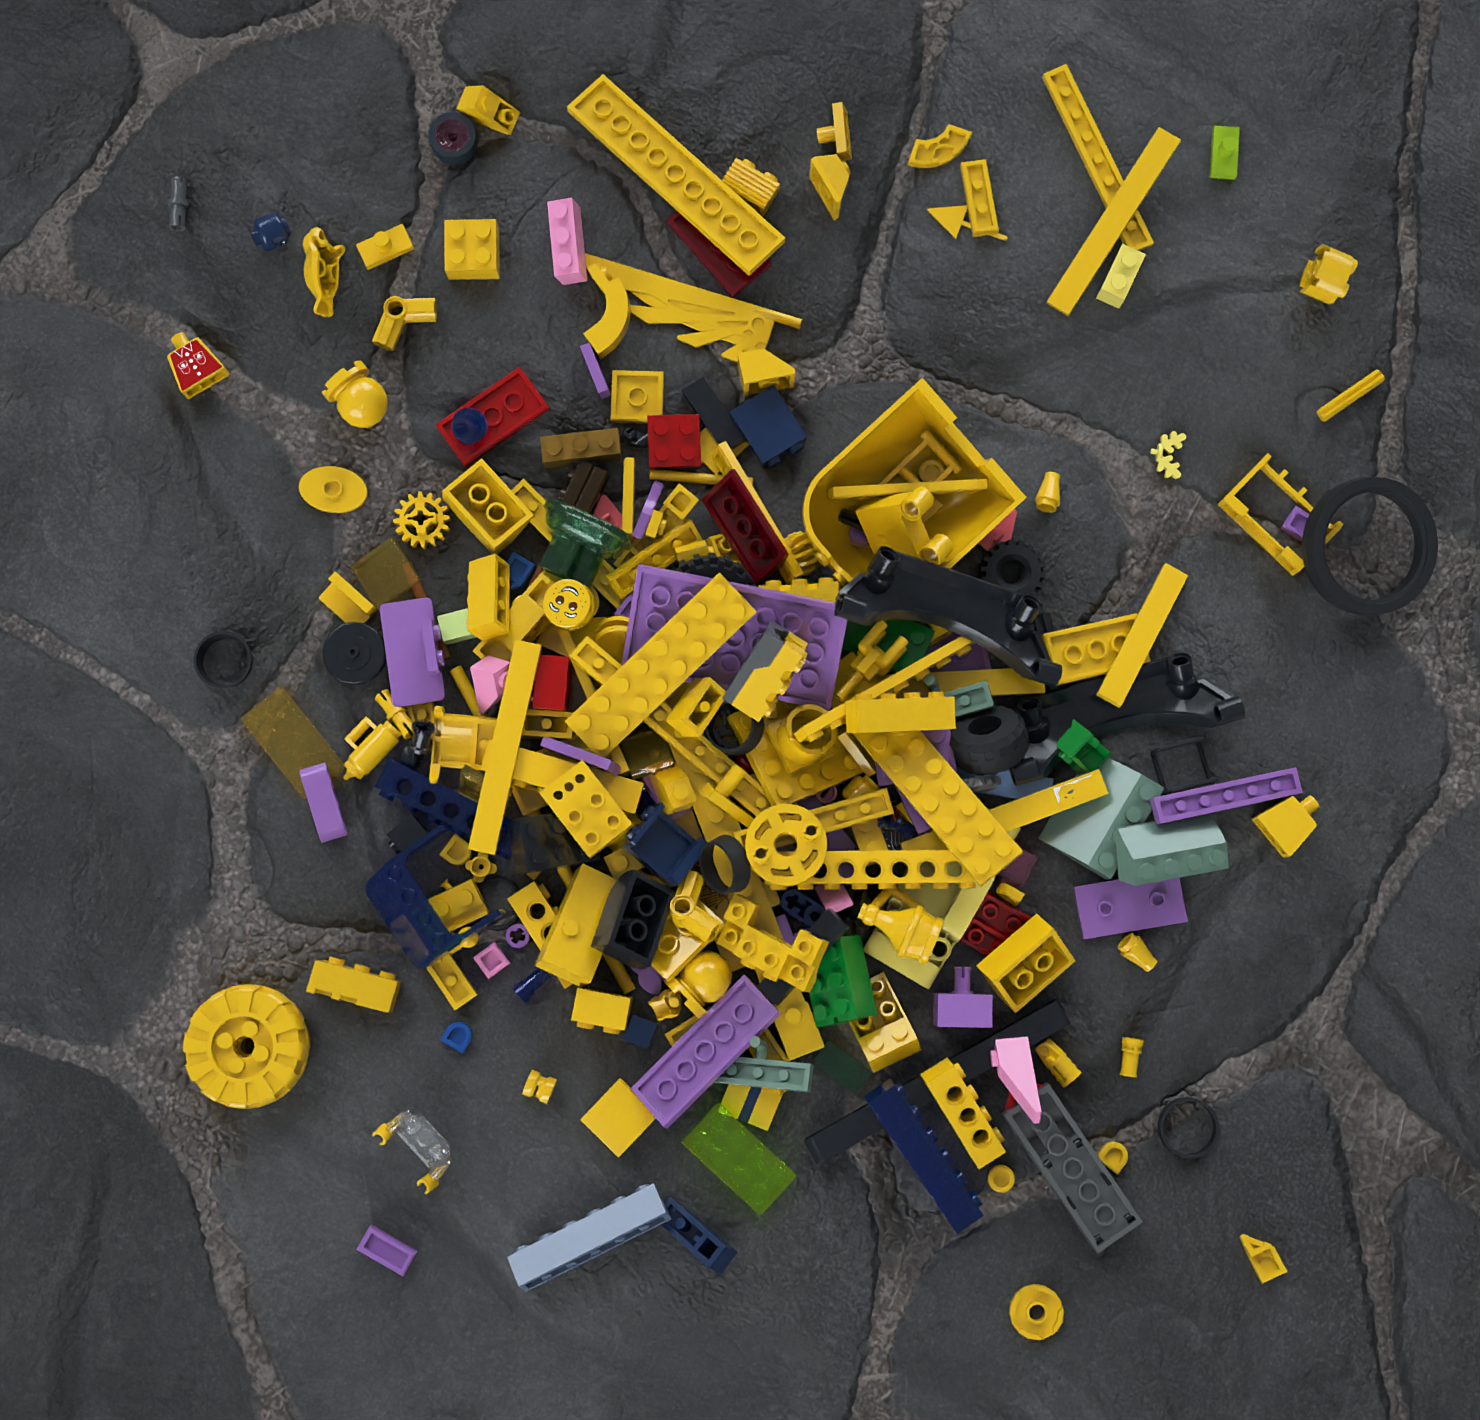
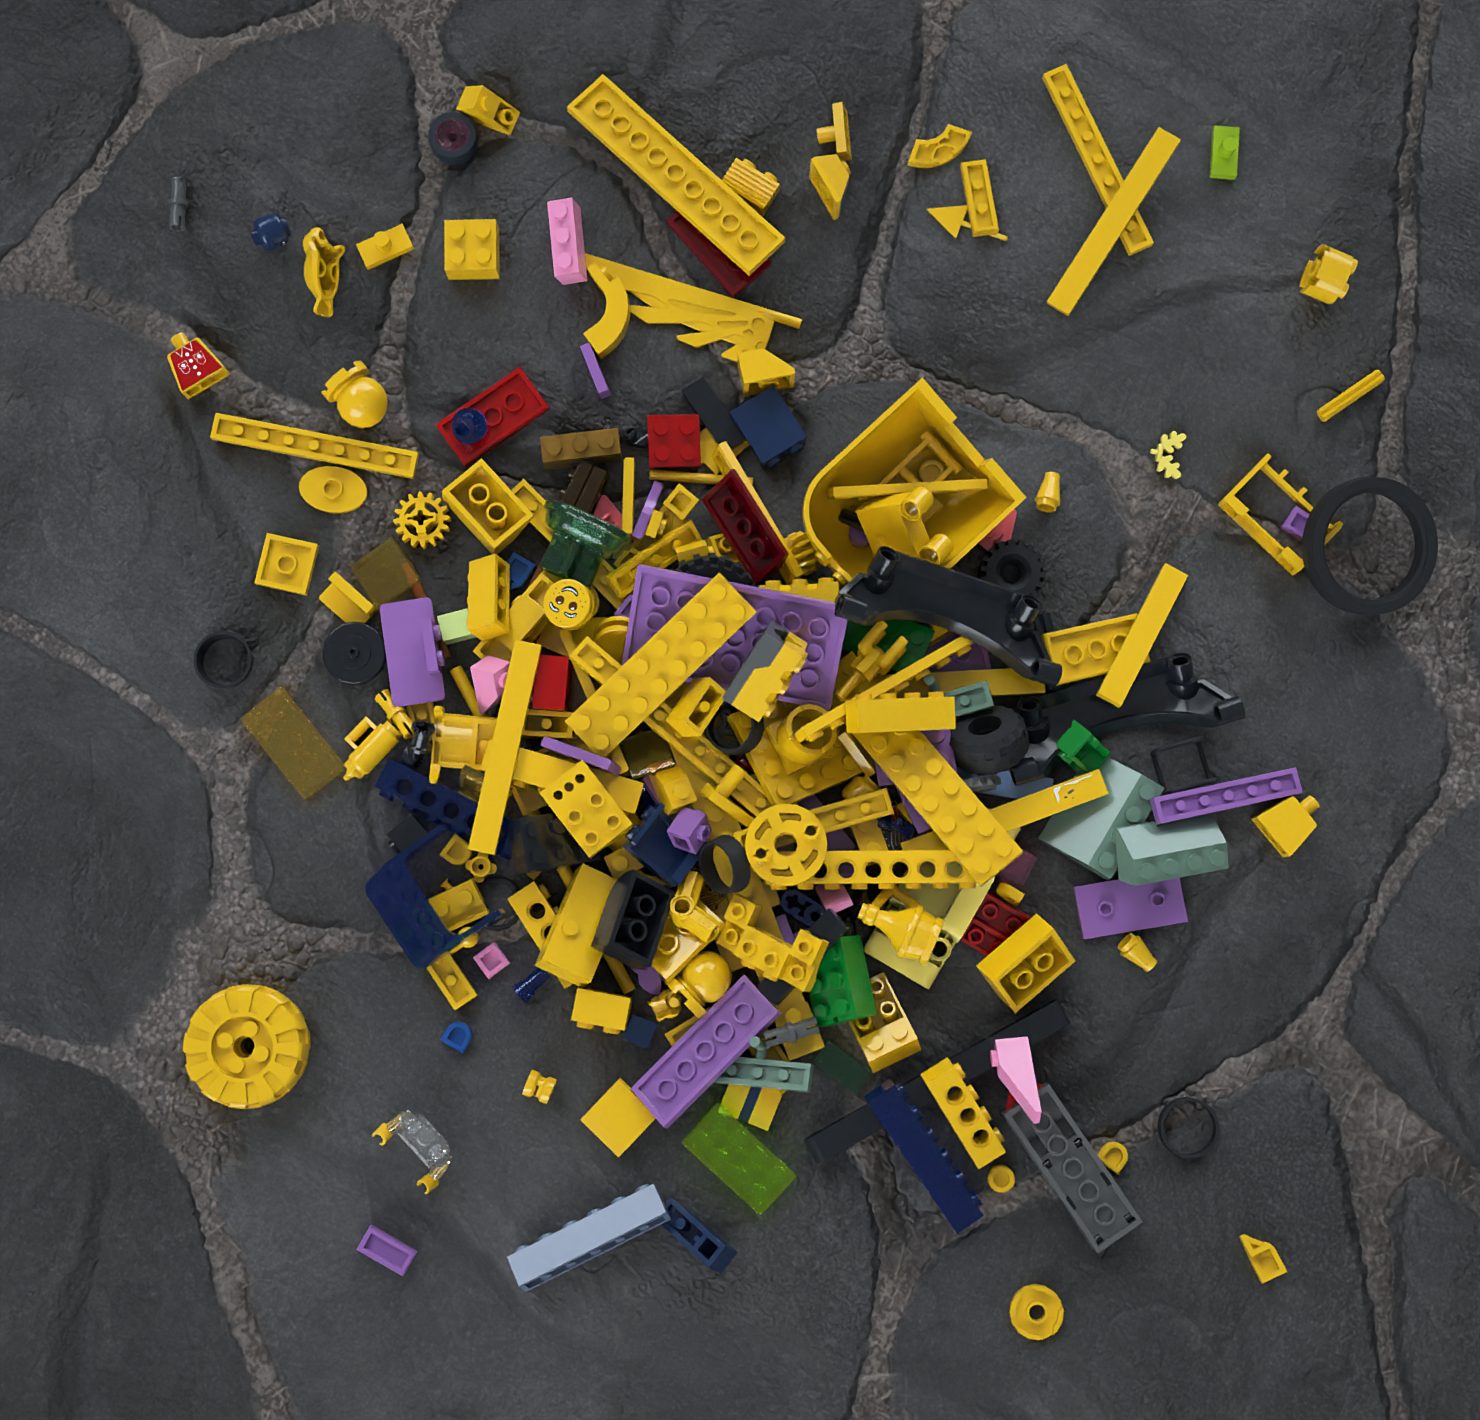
medium lavender beam [299,763,348,843] -> none
yellow wedge [306,956,402,1013] -> none
yellow piece [372,296,437,351] -> none
medium lavender bush [506,924,531,948] -> none
yellow tile [611,370,664,424] -> none
bright pink hinge [815,786,837,803] -> none
medium lavender brick [933,967,992,1028] -> none
yellow hinge [1035,1038,1082,1088] -> none
light yellow brick [1096,244,1146,309] -> none
yellow pin [1120,1037,1144,1078] -> none
none -> yellow plate [210,413,420,479]
none -> yellow plate [254,533,319,596]
none -> medium lavender brick [667,807,712,854]
none -> dark grey pin [763,1016,819,1048]

